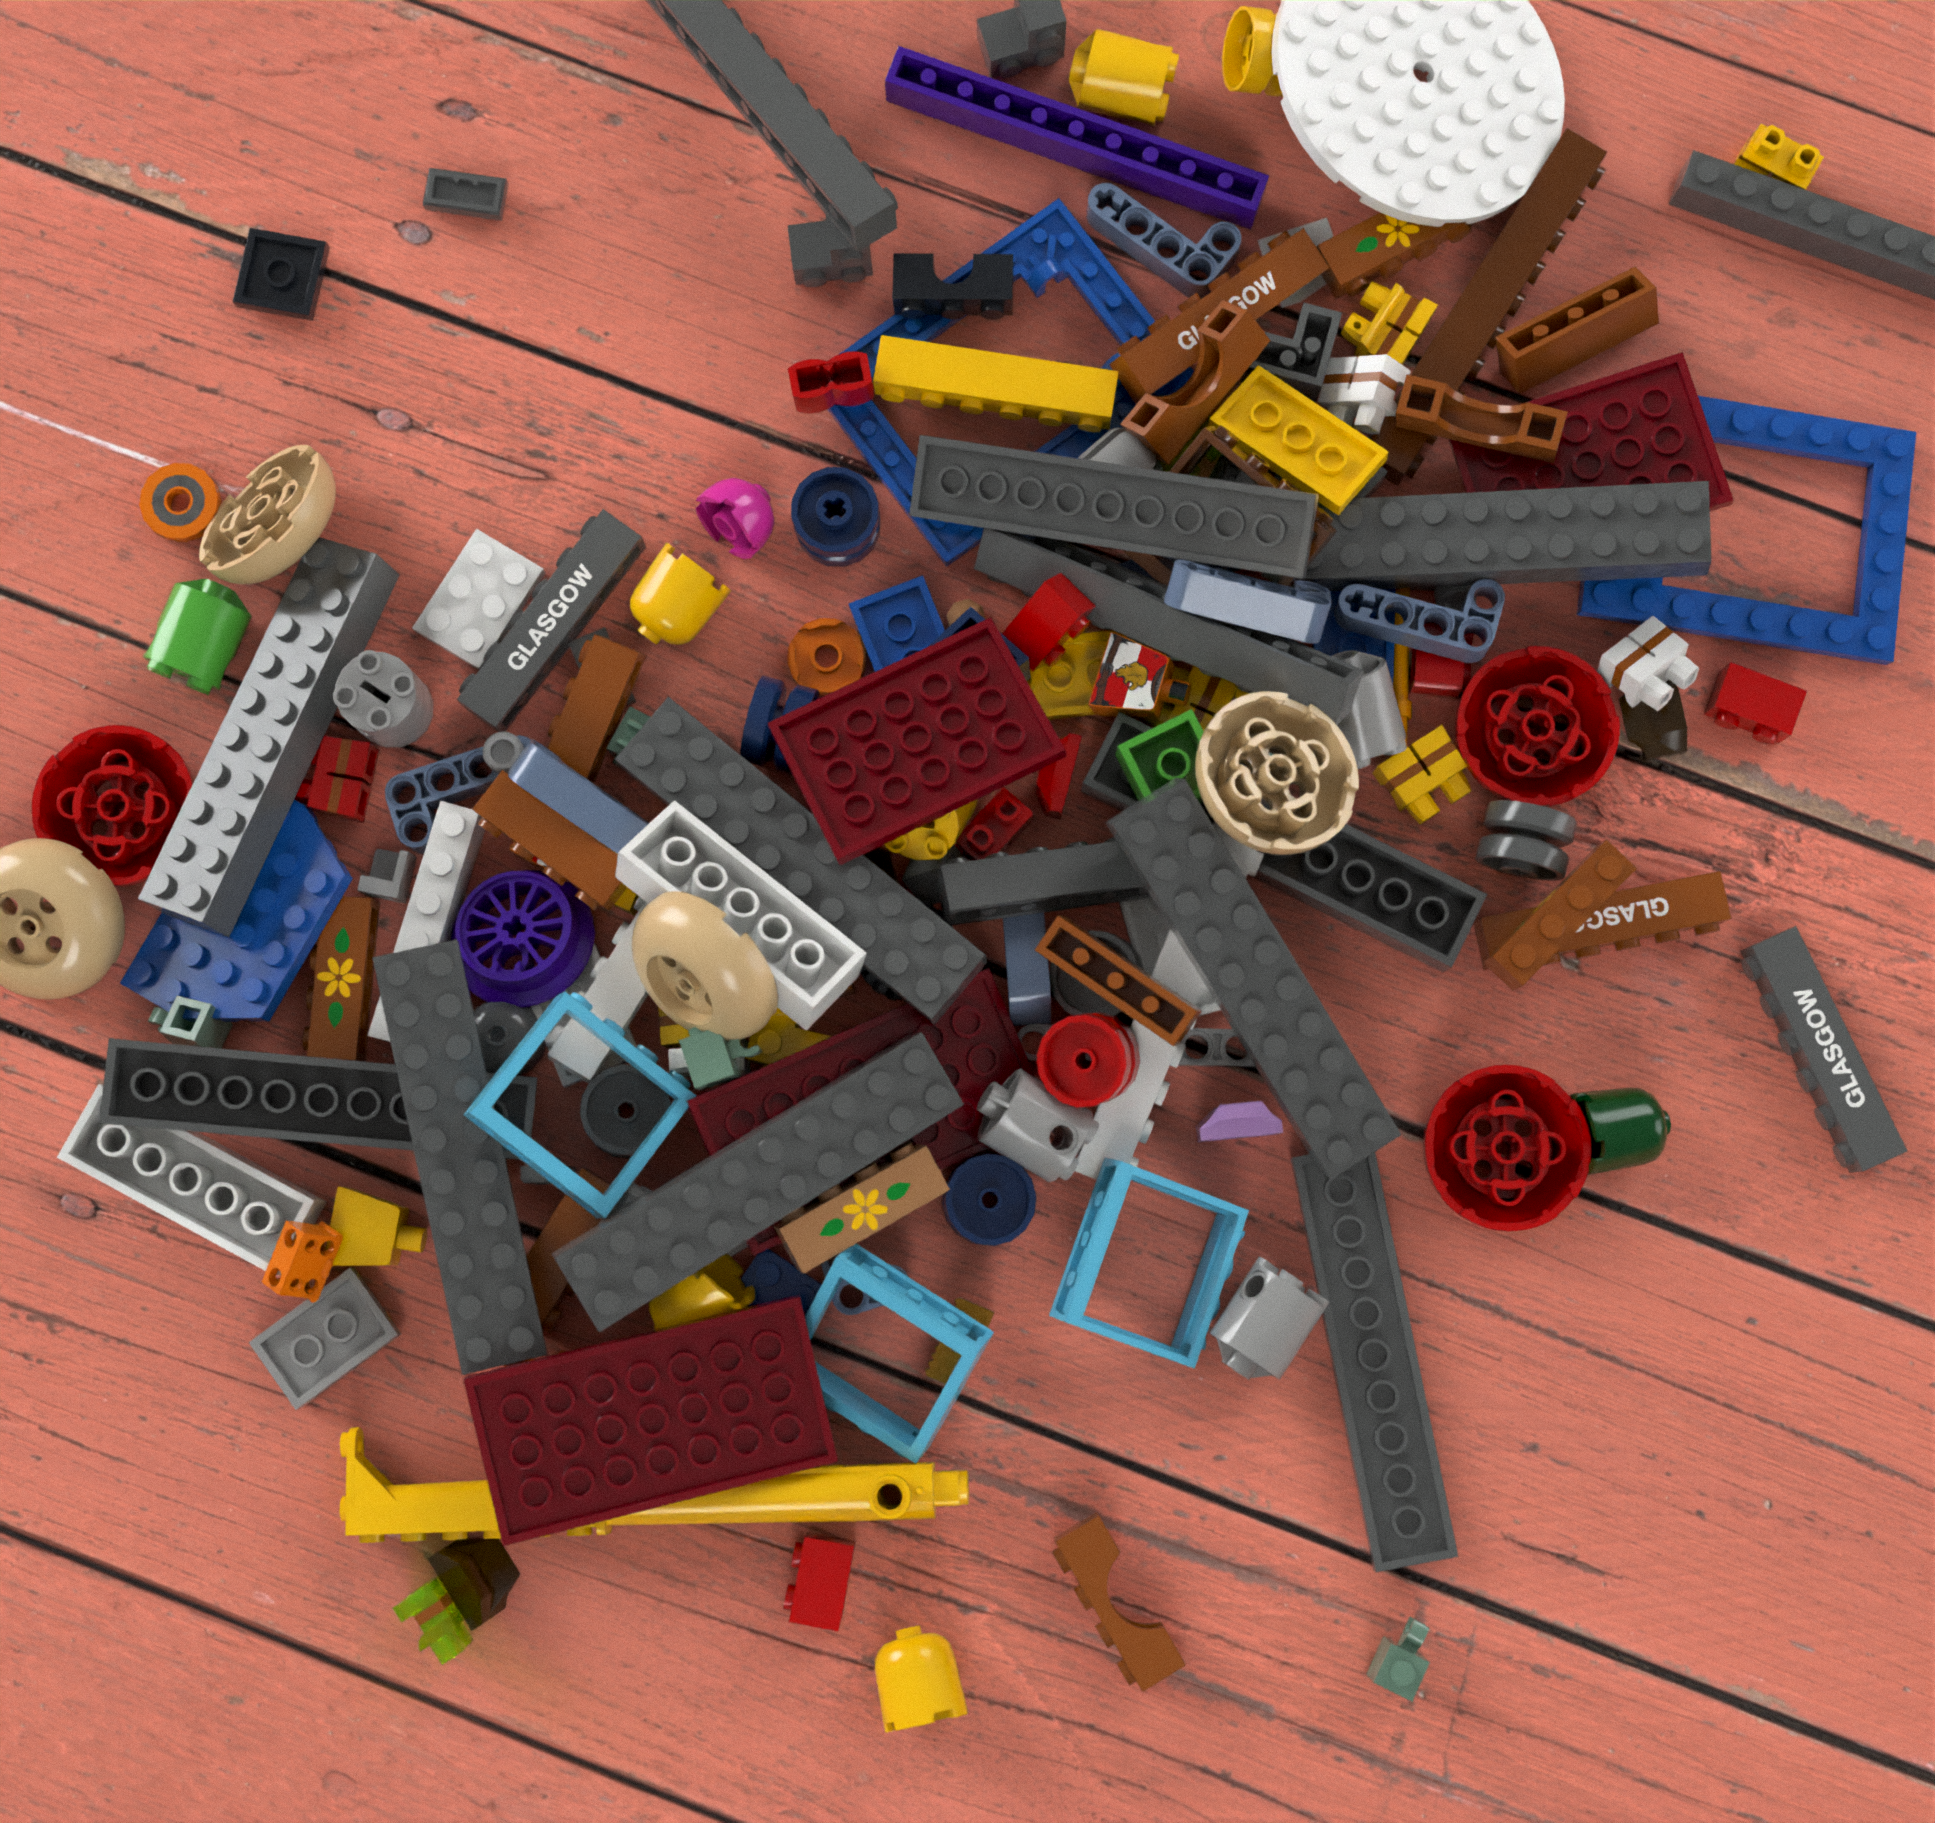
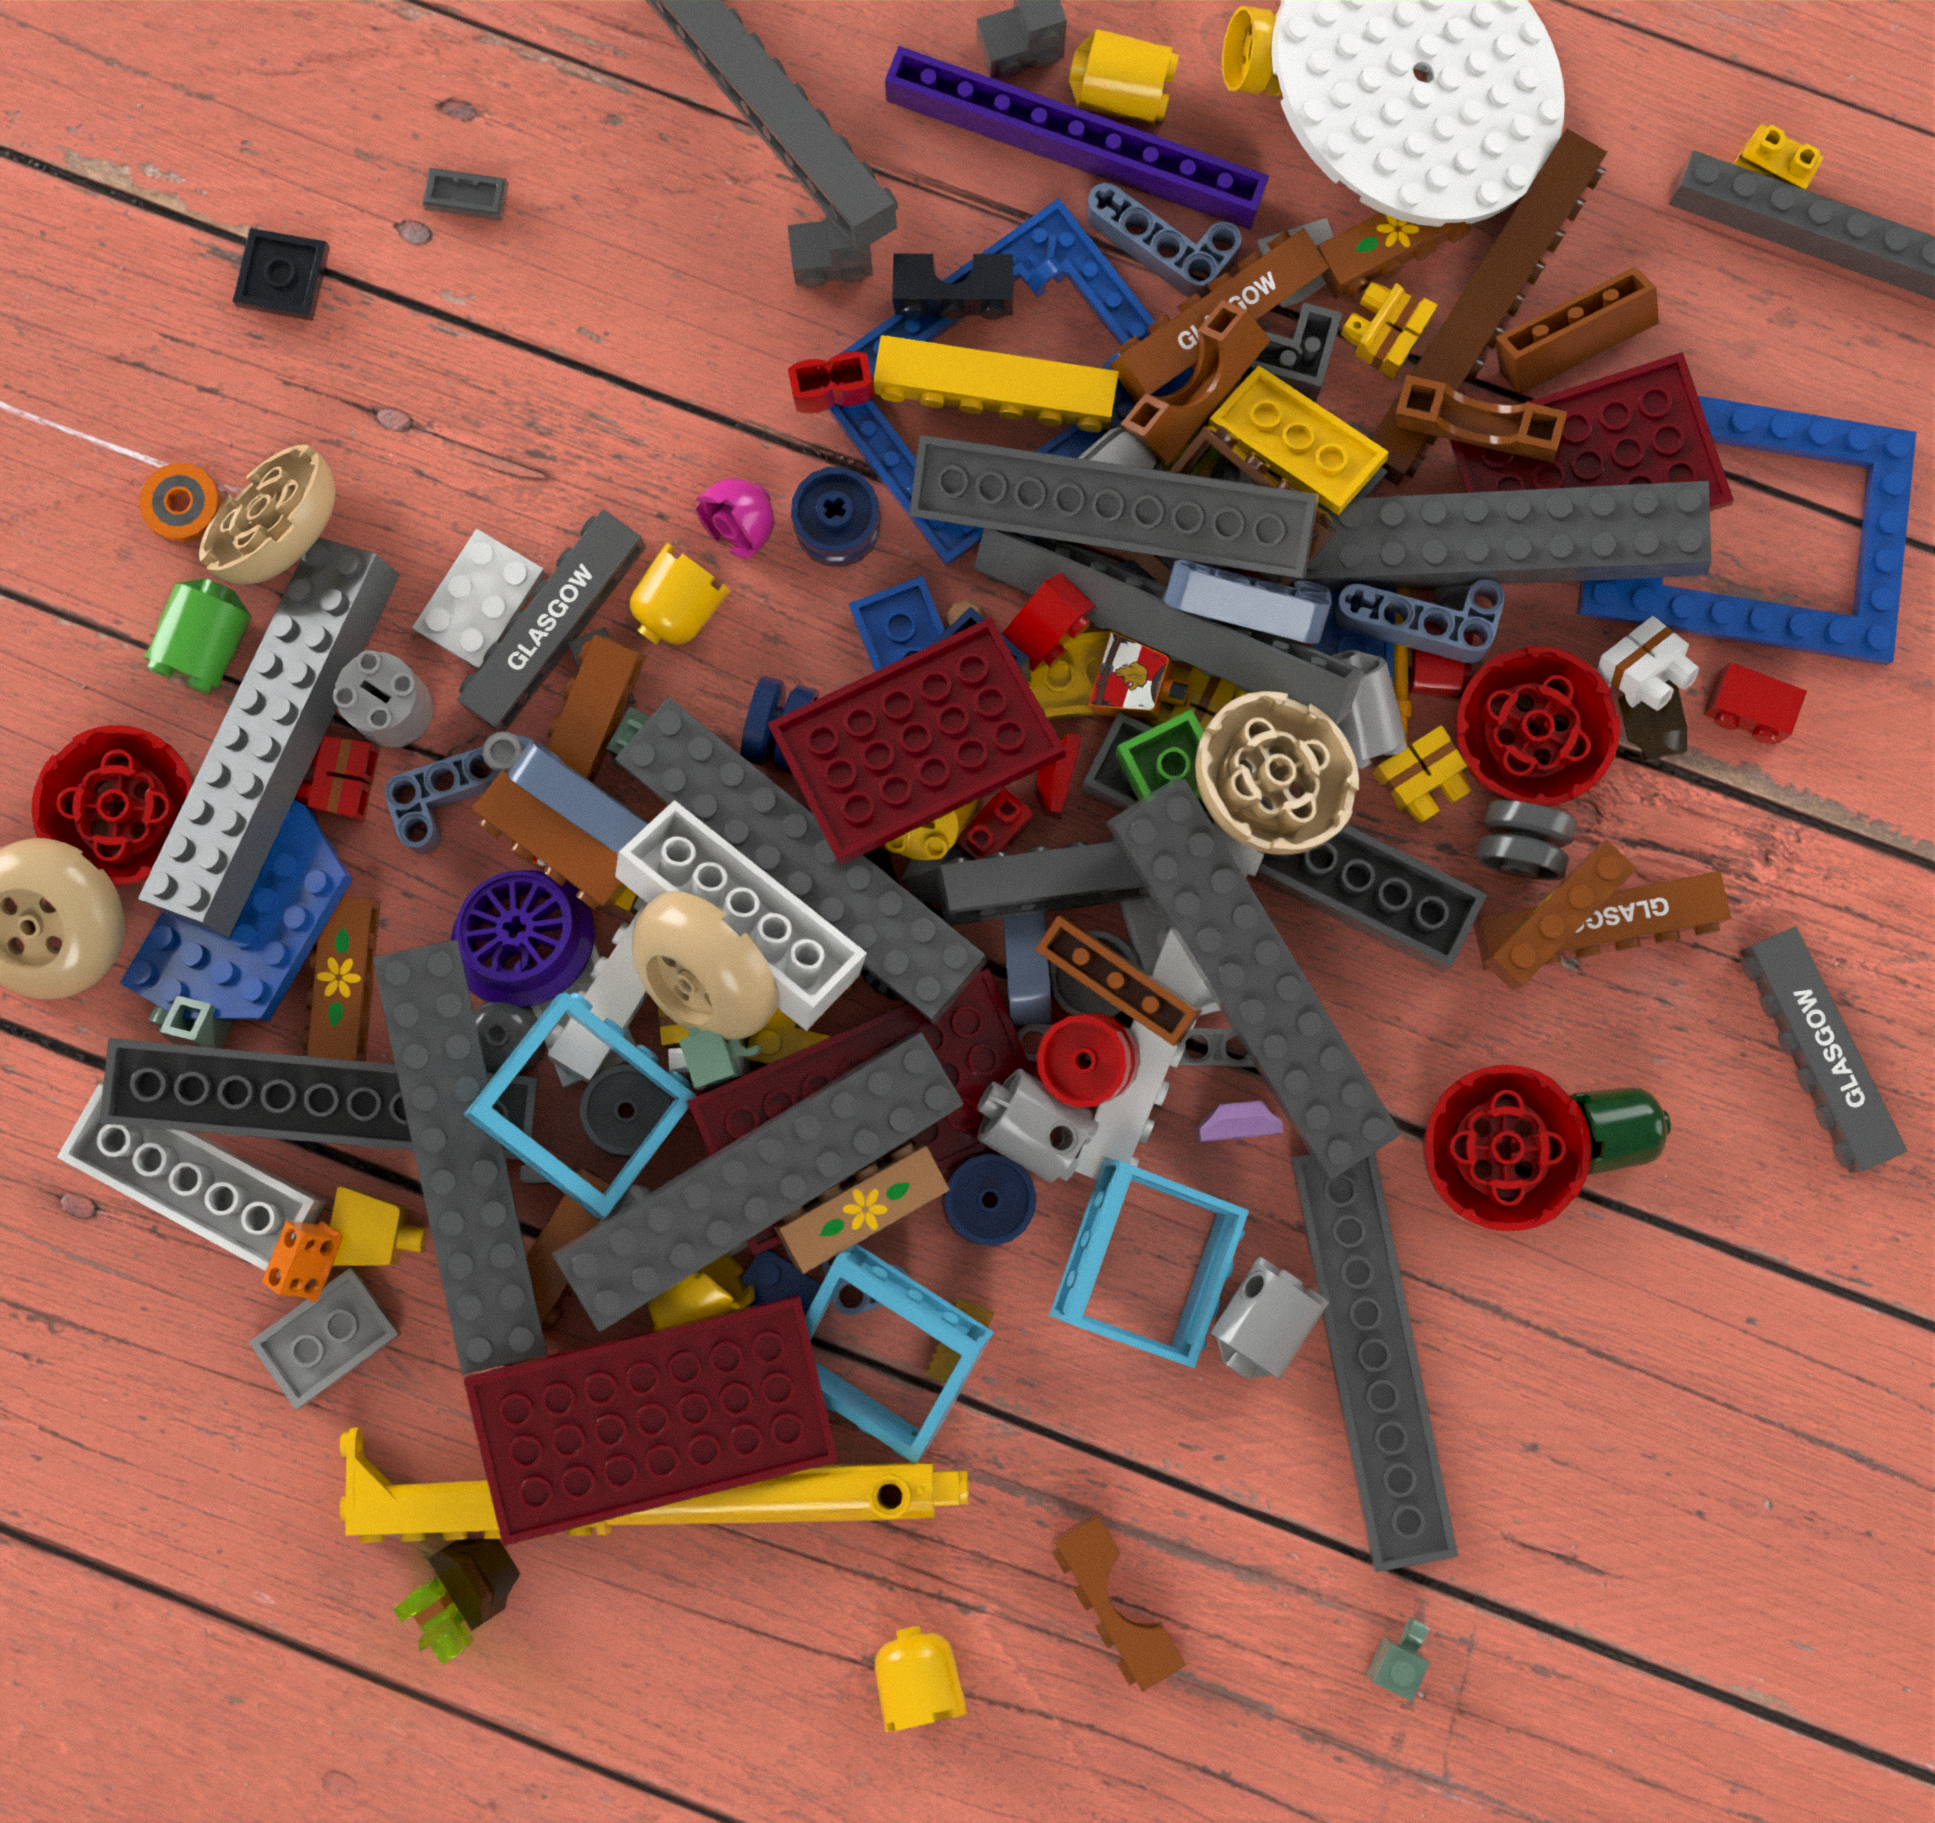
light grey panel [357,849,417,904] -> none
white brick [367,801,485,1043] -> none
red brick [783,1533,856,1632] -> none
orange tile [787,618,867,698] -> none
white hips [1318,354,1411,434] -> none

